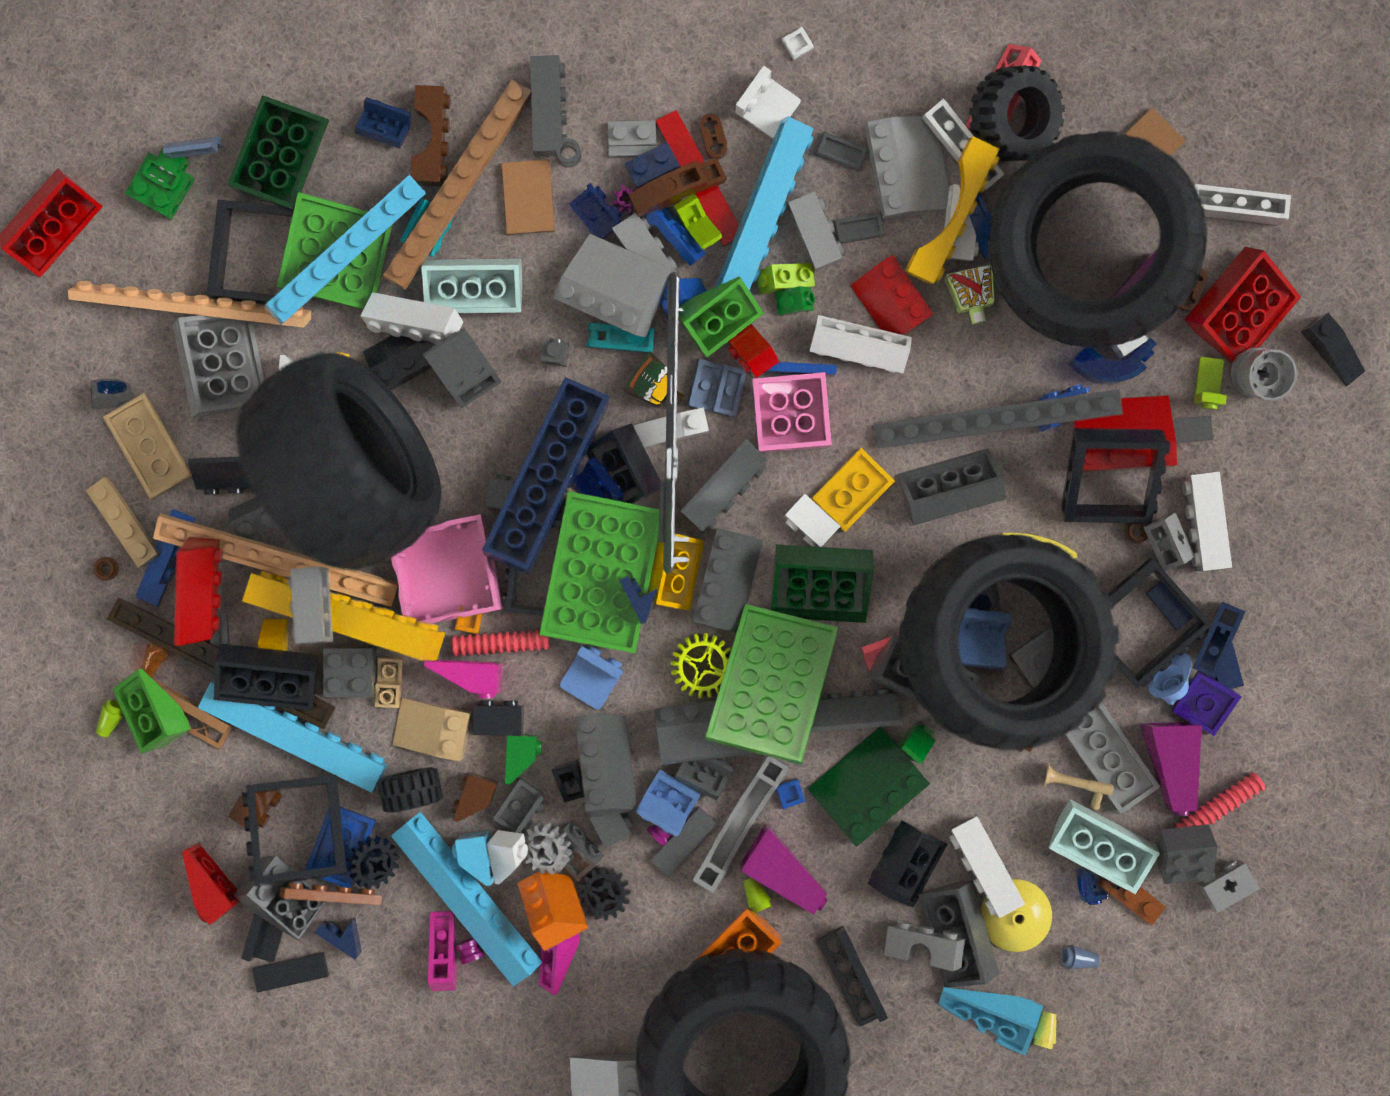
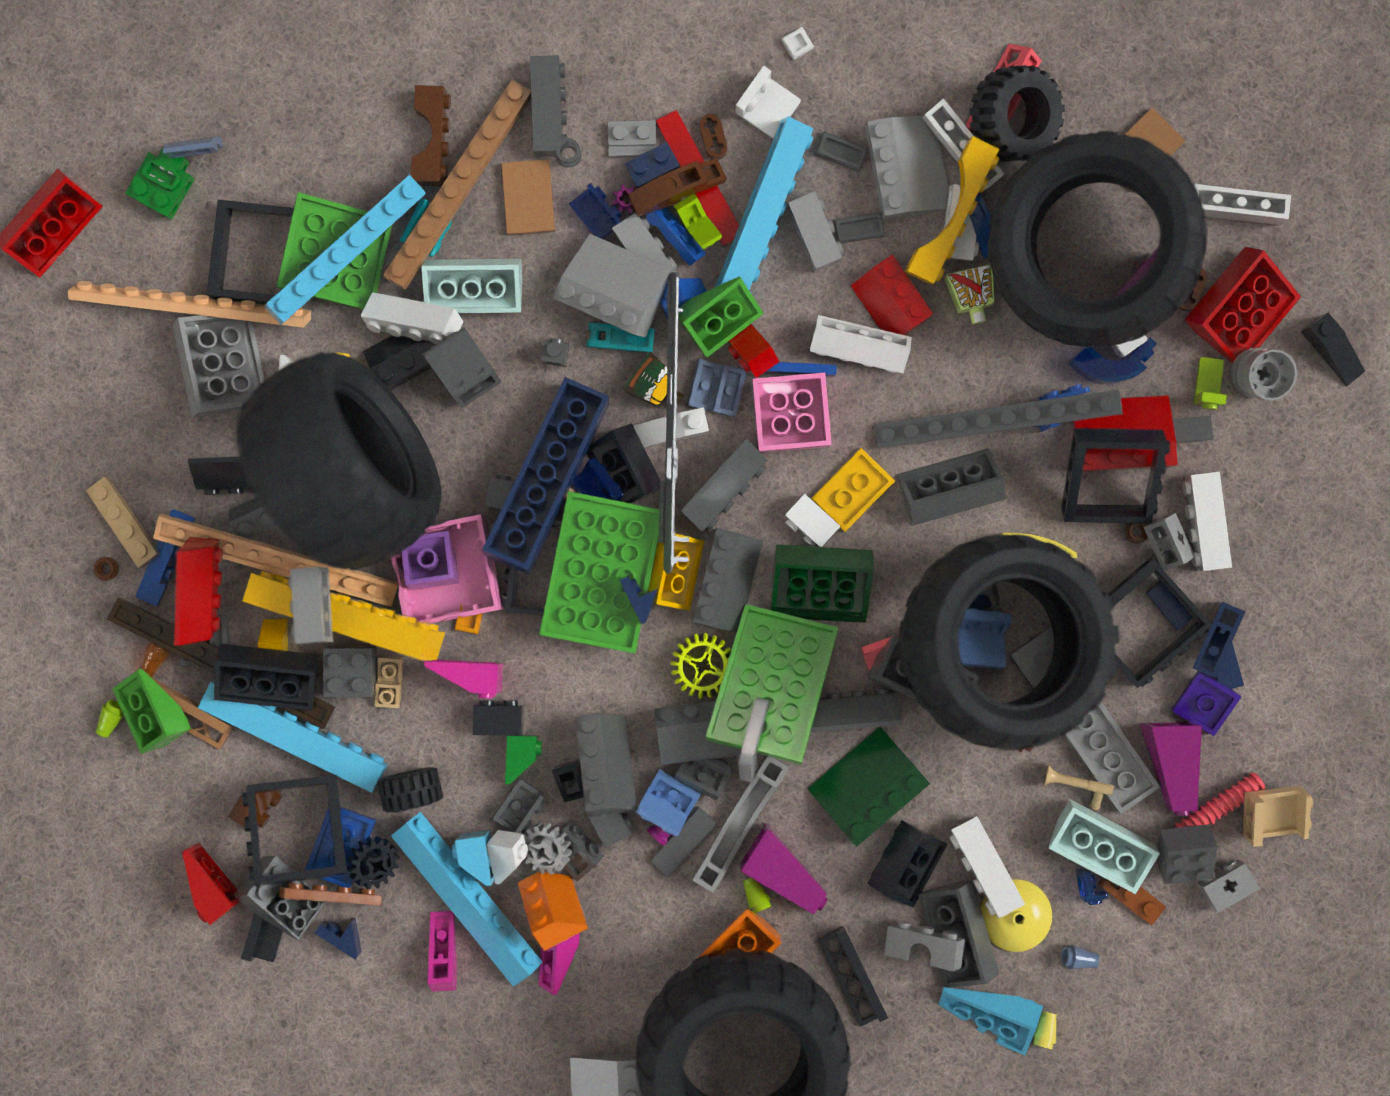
dark grey rock [91,379,132,410] -> none
tan tile [103,393,192,500] -> none
dark green slope [227,95,329,210] -> none
black tile [252,952,329,993] -> none
dark blue bracket [355,97,411,149] -> none
tan slope [392,698,473,762] -> none
reddish brown slope [451,772,499,822] -> none
coral piece [452,629,550,657] -> none
magenta wheel [455,937,484,964] -> none
medium blue bracket [560,645,624,710] -> none
black gear [578,866,631,921] -> none
lime bracket [757,263,815,295] -> none
green bracket [775,286,815,316] -> none
blue tile [776,778,806,809] -> none
green slope [896,723,936,765] -> none
light blue piece [1148,653,1192,705] -> none
none -> medium lavender slope [402,531,459,590]
none -> light grey beam [739,697,769,783]
none -> tan panel [1243,786,1313,847]

